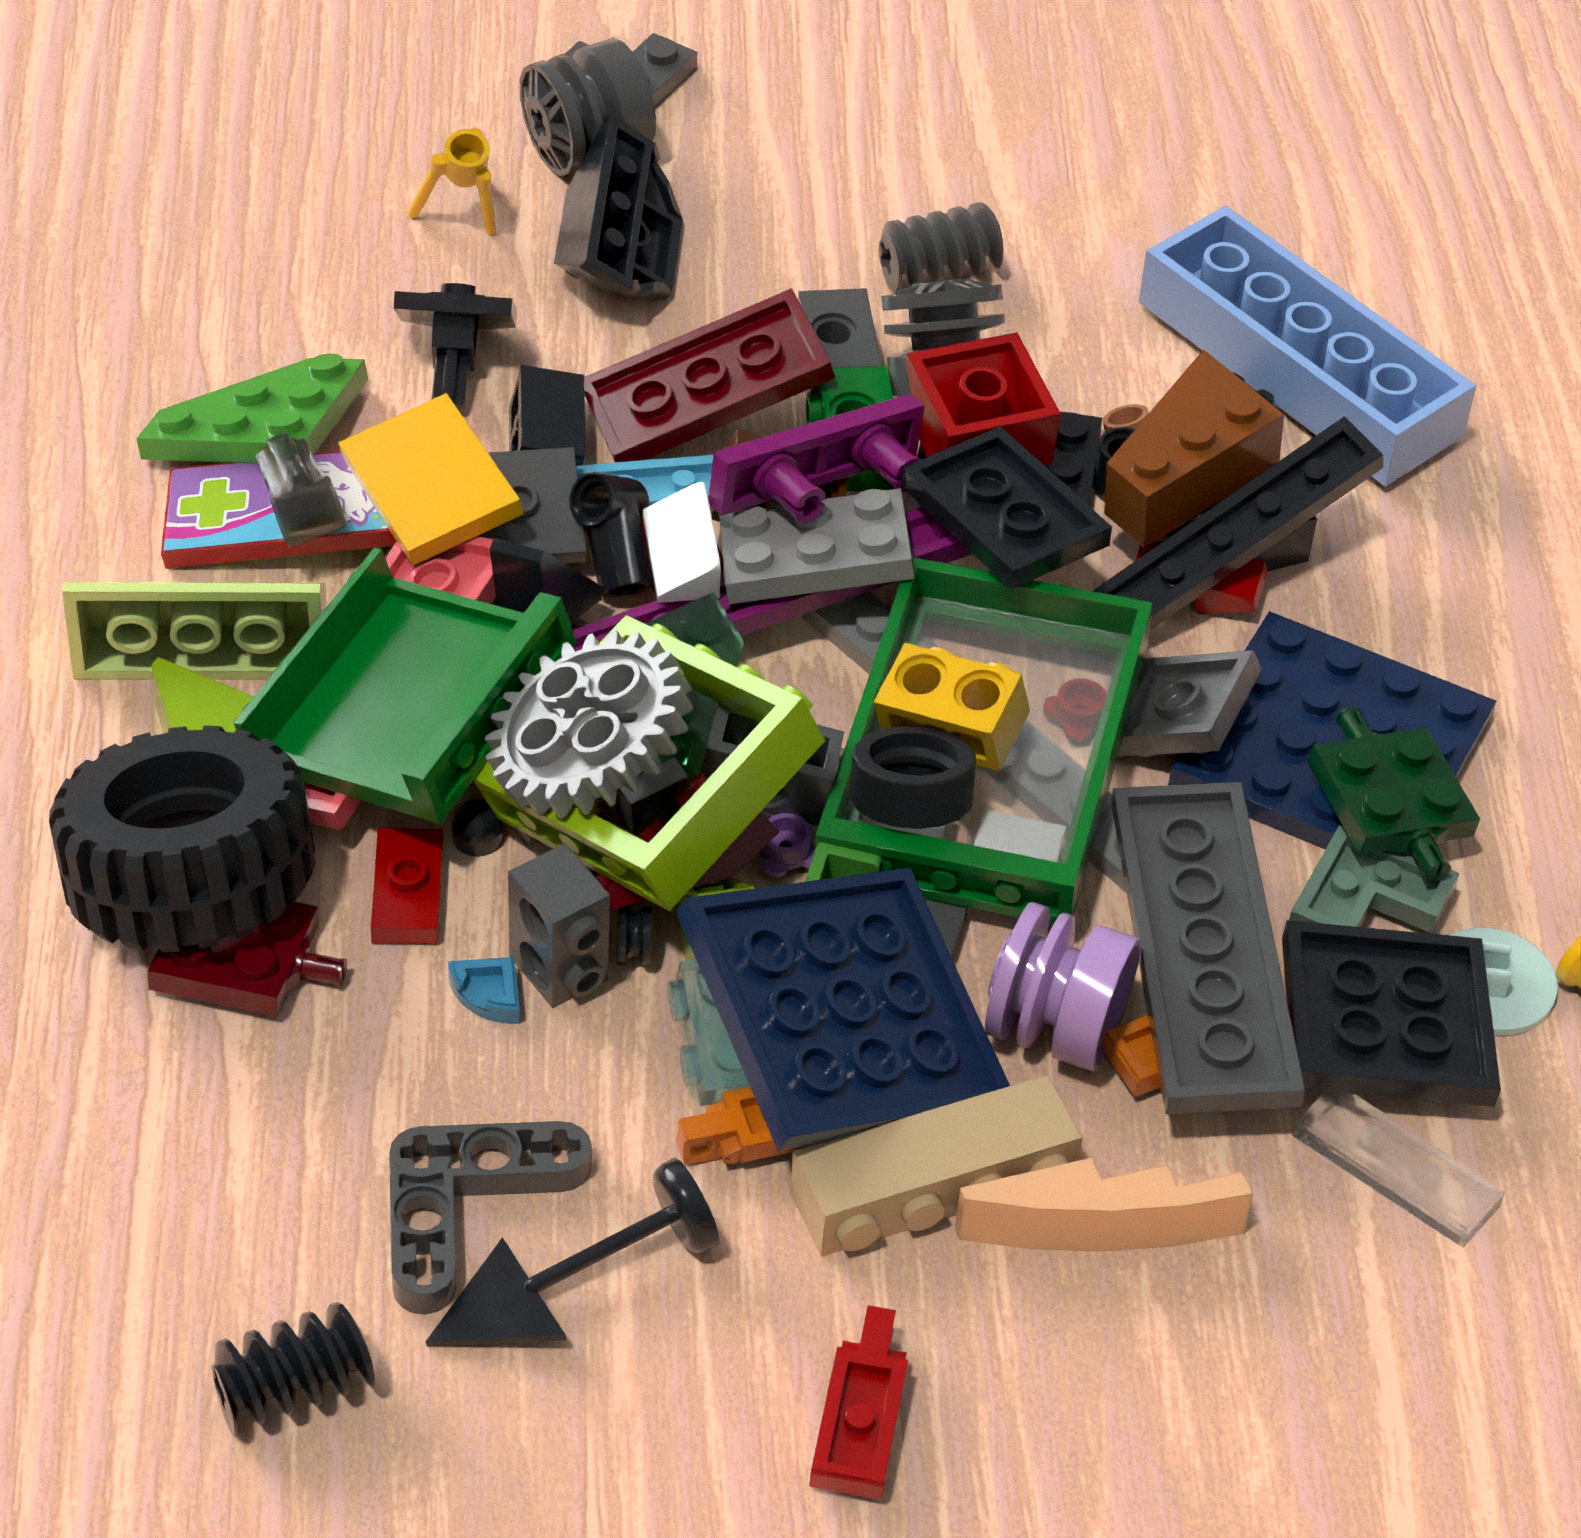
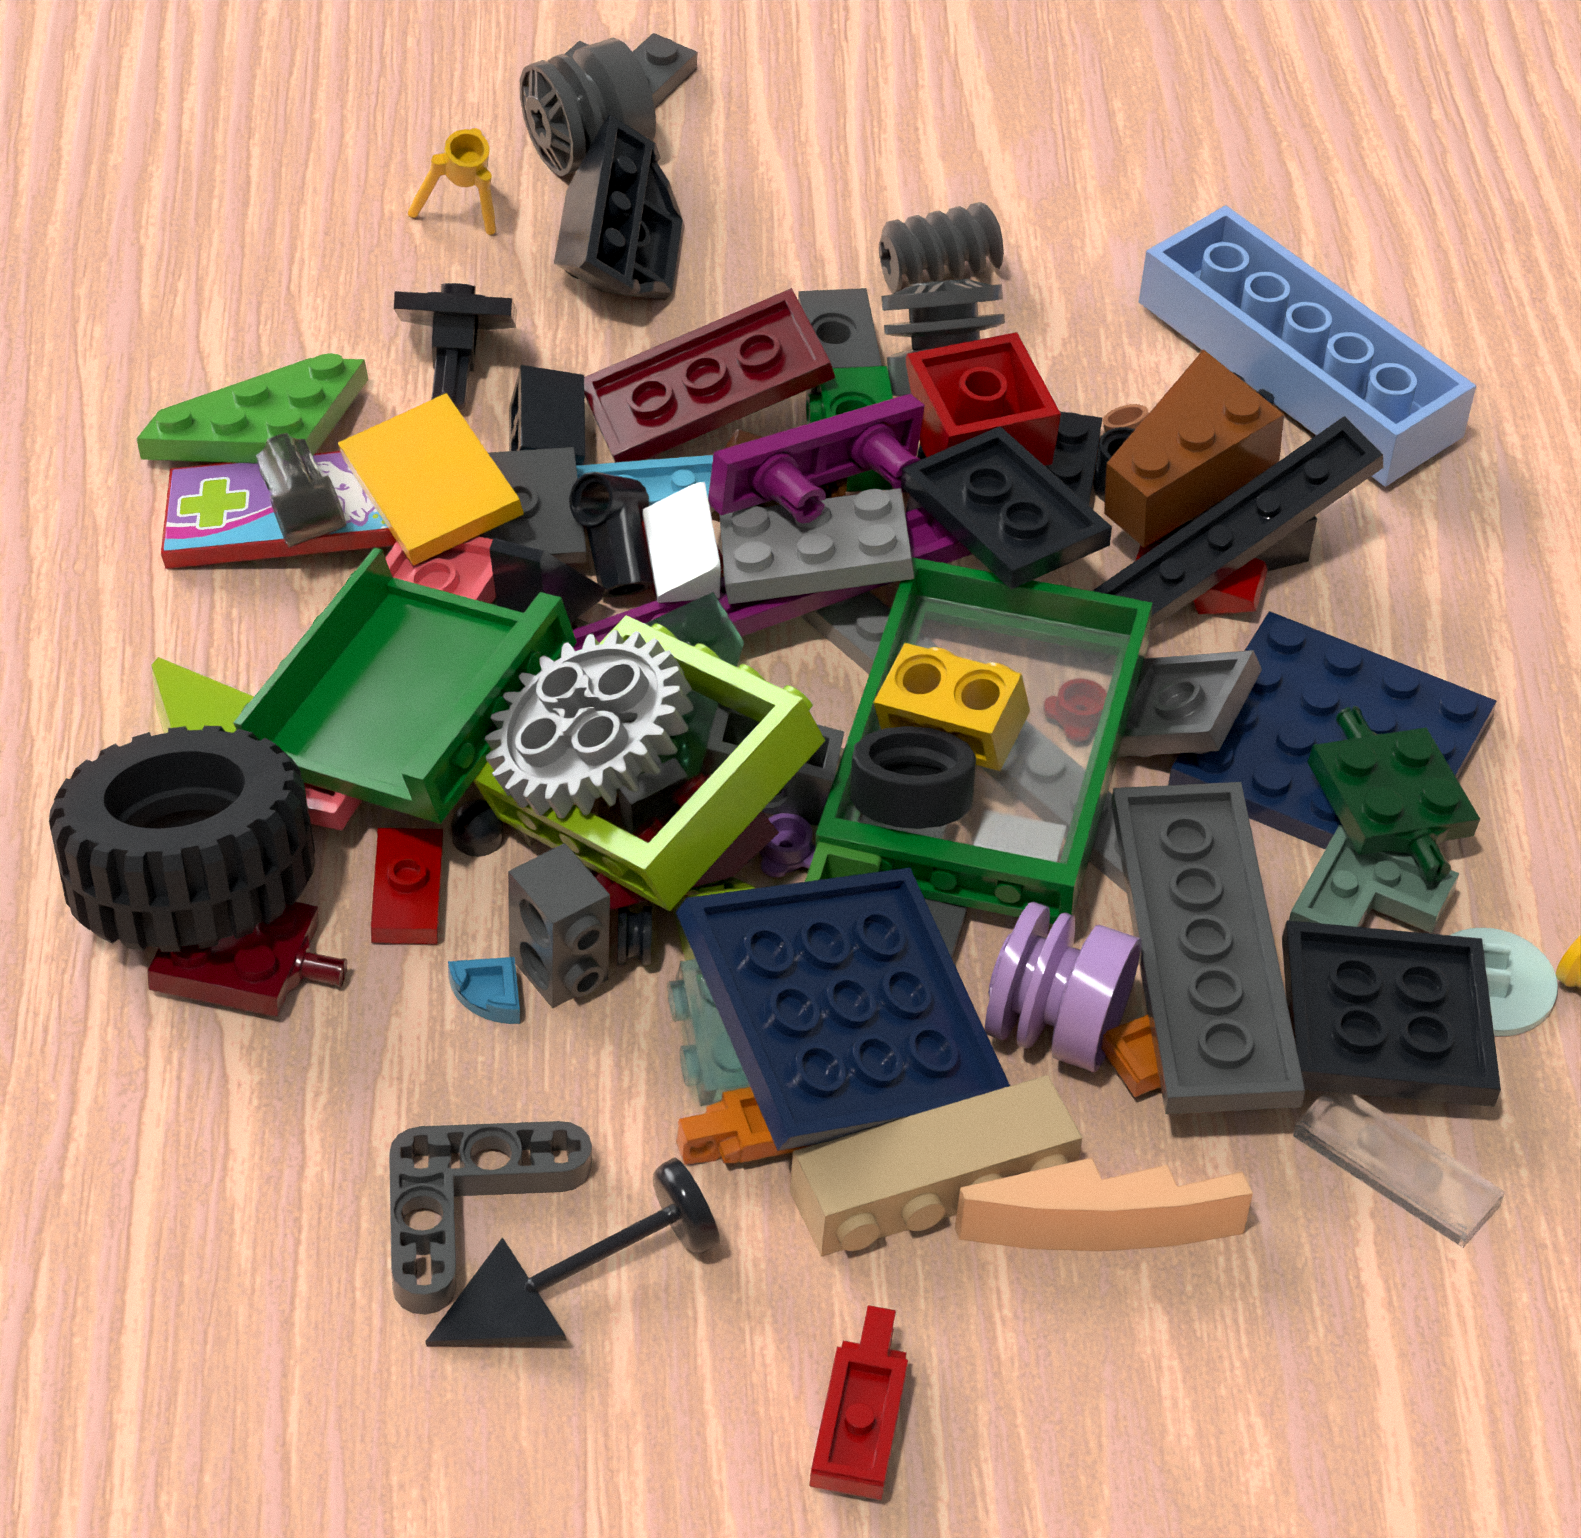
yellowish green slope [62,582,327,680] -> none
black piece [211,1302,375,1435] -> none

